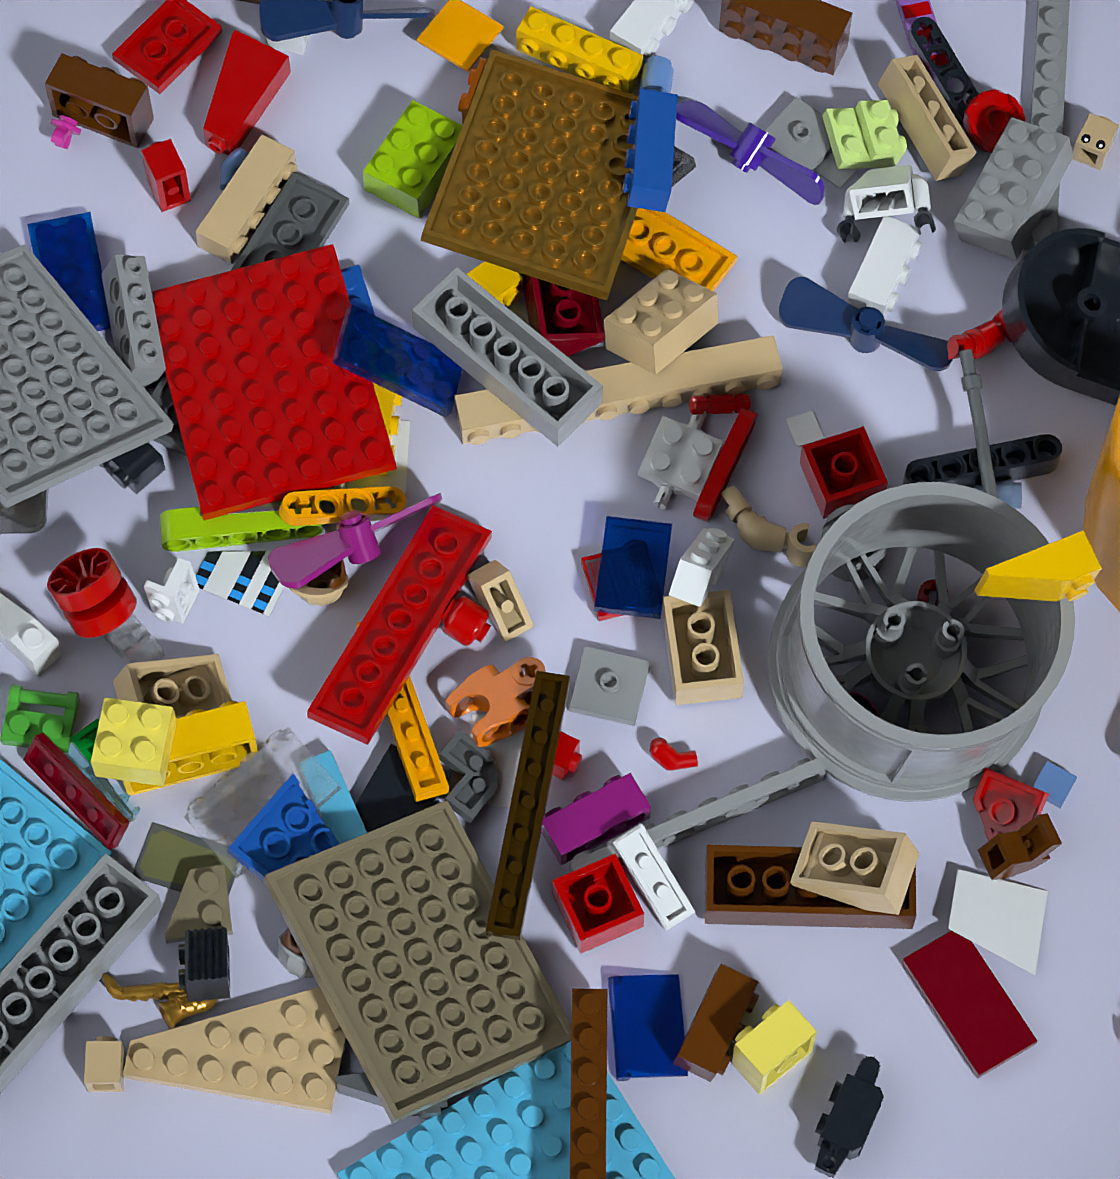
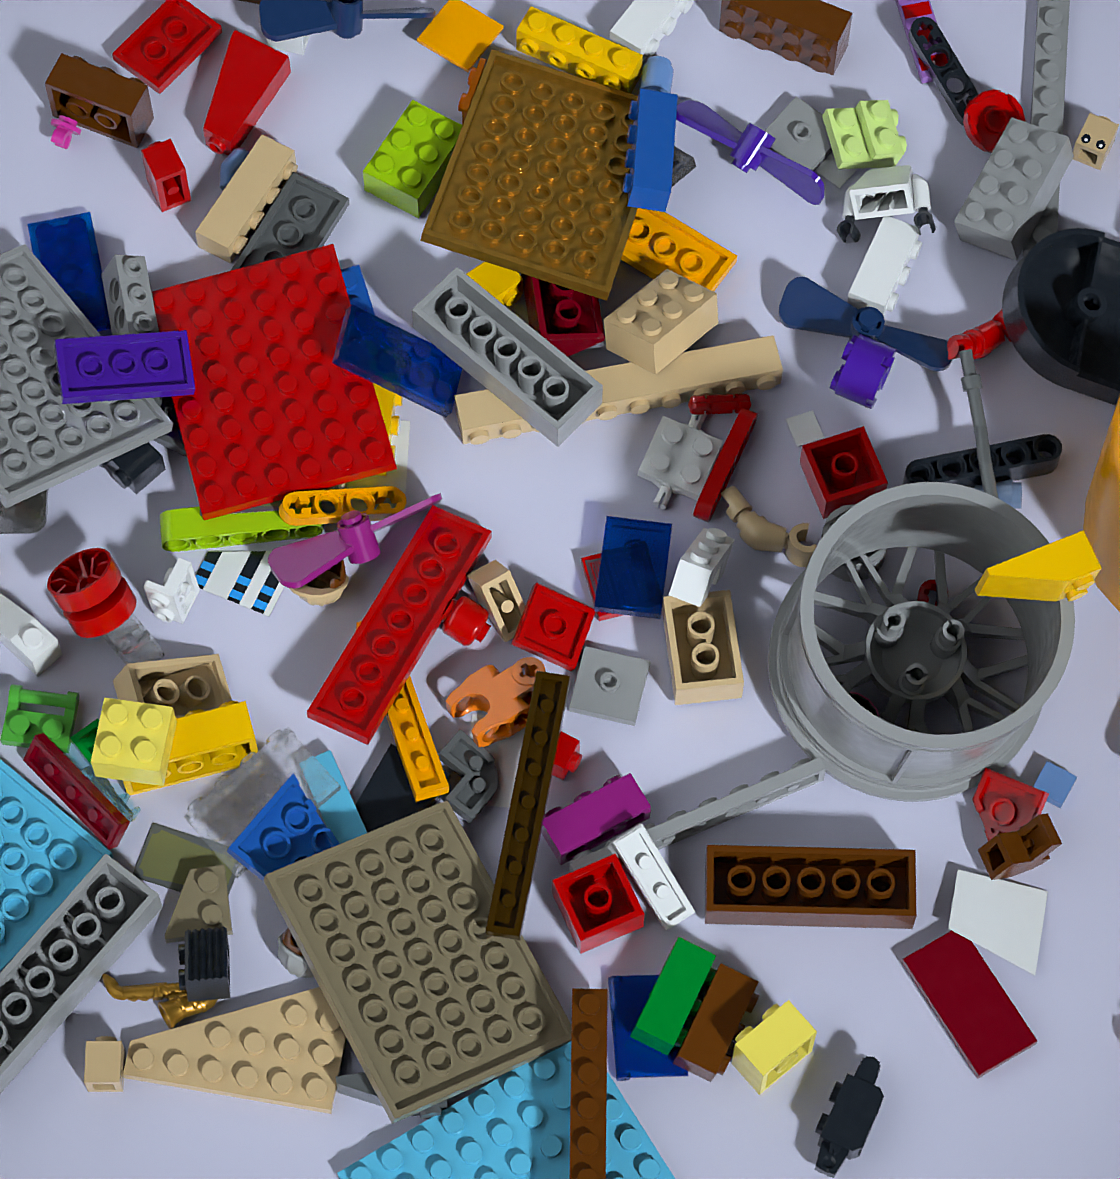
red arm [649,737,698,771] -> none
tan slope [790,821,919,915] -> none
tan brick [877,55,976,181] -> none
none -> dark purple plate [54,330,195,404]
none -> red tile [511,583,596,672]
none -> green brick [630,937,717,1055]
none -> dark purple brick [829,334,897,409]

